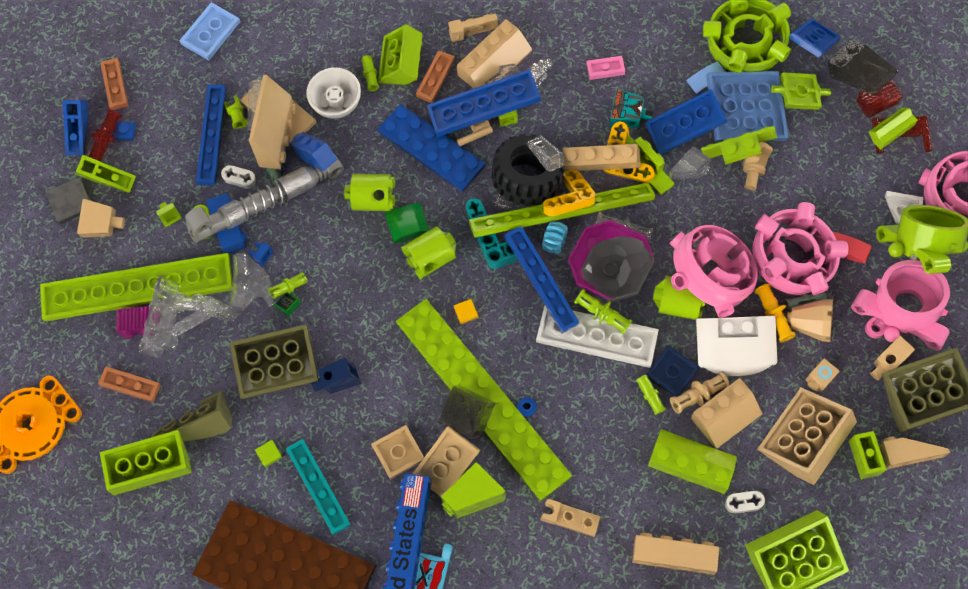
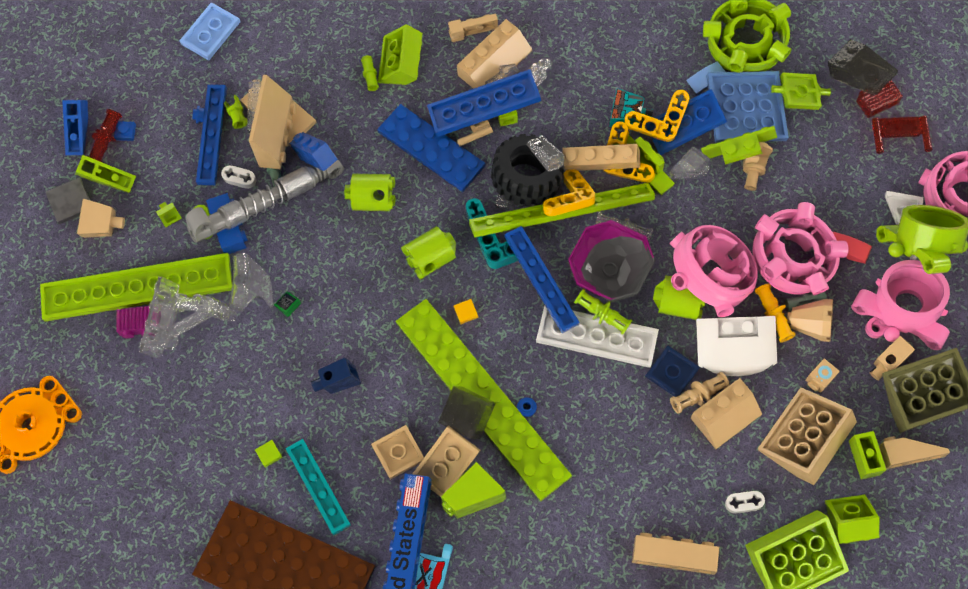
nougat plate [98,366,161,403] -> none
lime slope [99,430,192,495] -> none
nougat plate [100,58,129,111] -> none
olive wedge [151,391,233,442] -> none
olive slope [229,324,319,400] -> none
blue tile [249,242,273,267] -> none
lime pin [268,272,308,299] -> none
white piece [307,68,361,119] -> none
green slope [385,203,429,245] -> none
nougat plate [416,50,455,103] -> none
tan plate [540,499,600,537] -> none
medium azure gear [542,221,568,254] -> none
bright pink plate [586,56,625,80] -> none
lime pin [636,375,666,415] -> none
lime slope [648,429,737,494] -> none
blue tile [789,18,841,58] -> none
lime piece [869,108,918,150] -> none
none -> blue plate [192,105,205,124]
none -> yellow beam [624,90,689,142]
none -> lime slope [825,494,879,544]

